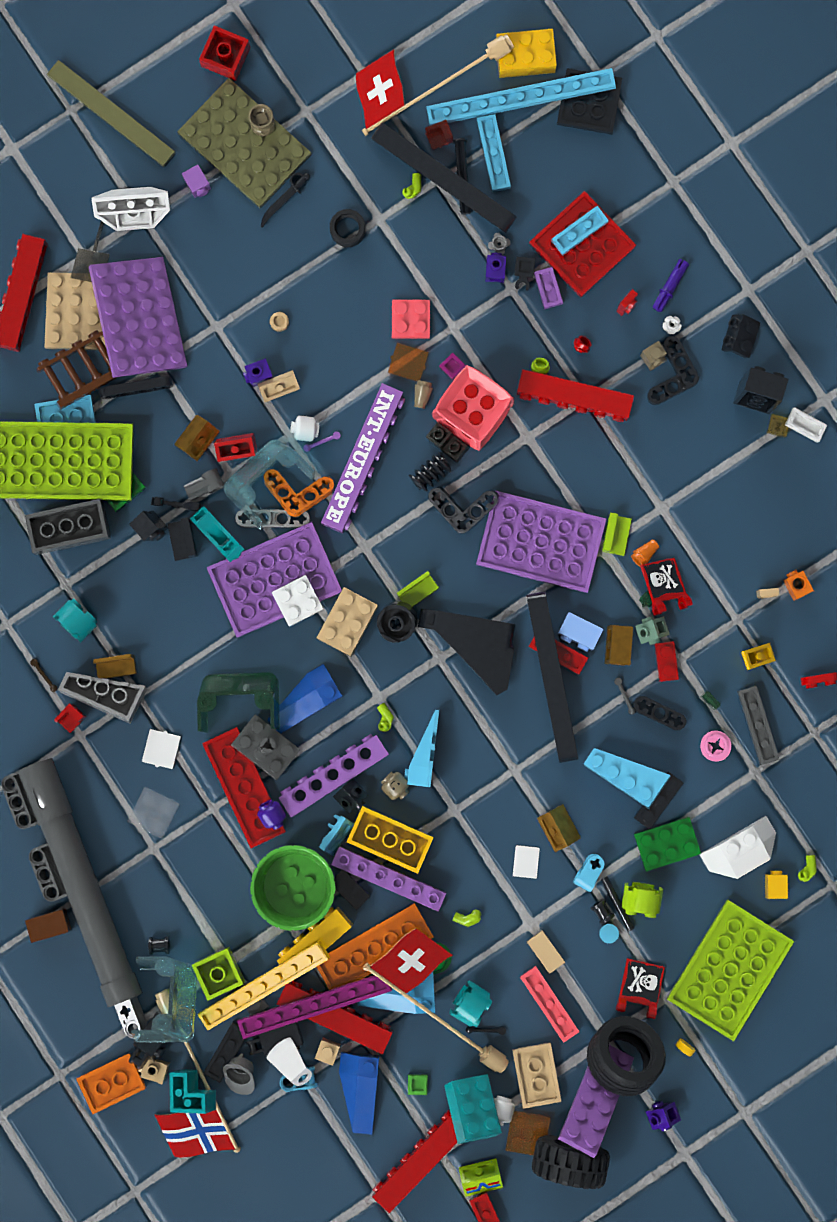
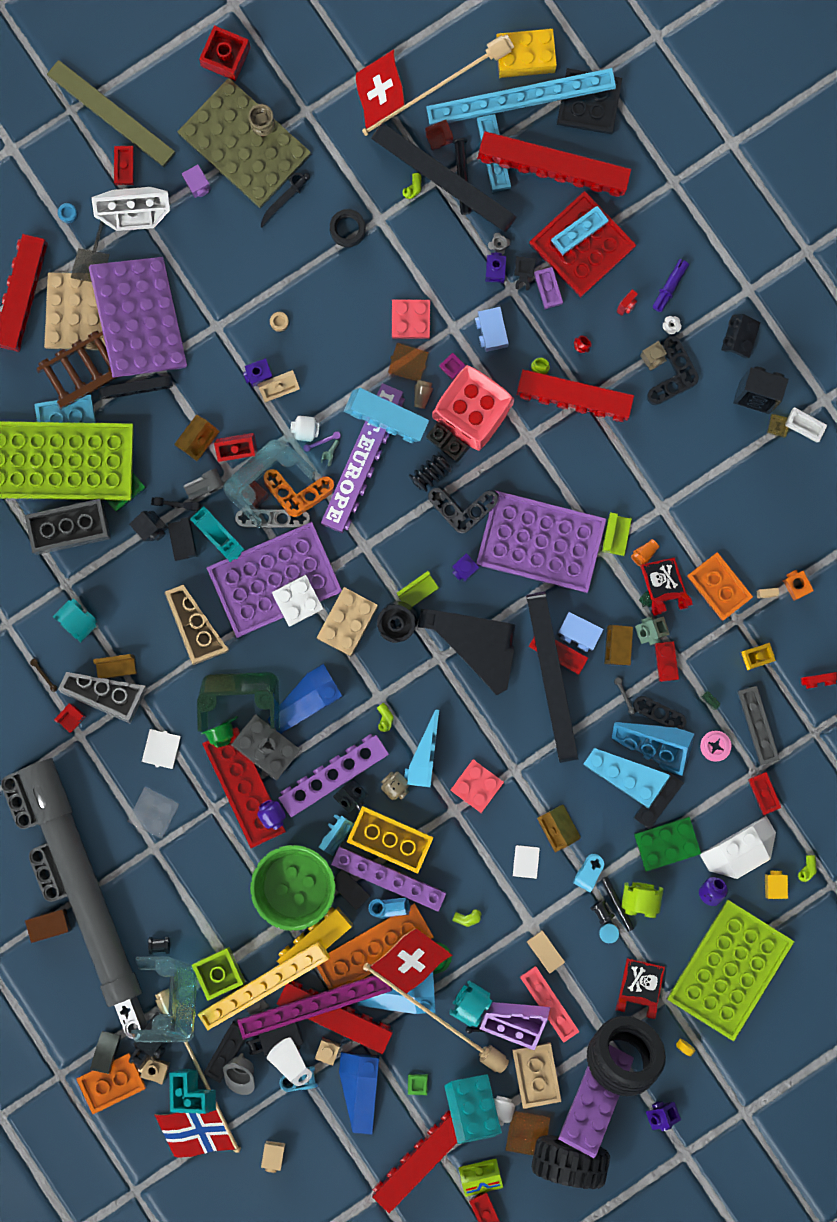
none -> dark azure tile [58,203,77,223]
none -> pearl dark grey slope [90,1031,121,1074]
none -> red plate [114,146,134,185]
none -> tan wedge [165,585,229,665]
none -> green piece [201,716,239,748]
none -> clear red panel [241,480,270,509]
none -> tan brick [261,1140,286,1173]
none -> sand green hand [321,440,339,466]
none -> medium azure wedge [343,388,429,444]
none -> dark azure piece [368,898,410,919]
none -> coral plate [450,760,504,813]
none -> dark purple brick [452,553,479,582]
none -> light blue brick [475,307,508,352]
none -> red brick [477,131,631,197]
none -> medium lavender wedge [480,1002,550,1051]
none -> dark azure wedge [612,722,694,776]
none -> orange plate [687,552,753,621]
none -> dark purple head [699,877,728,906]
none -> red plate [748,772,782,815]

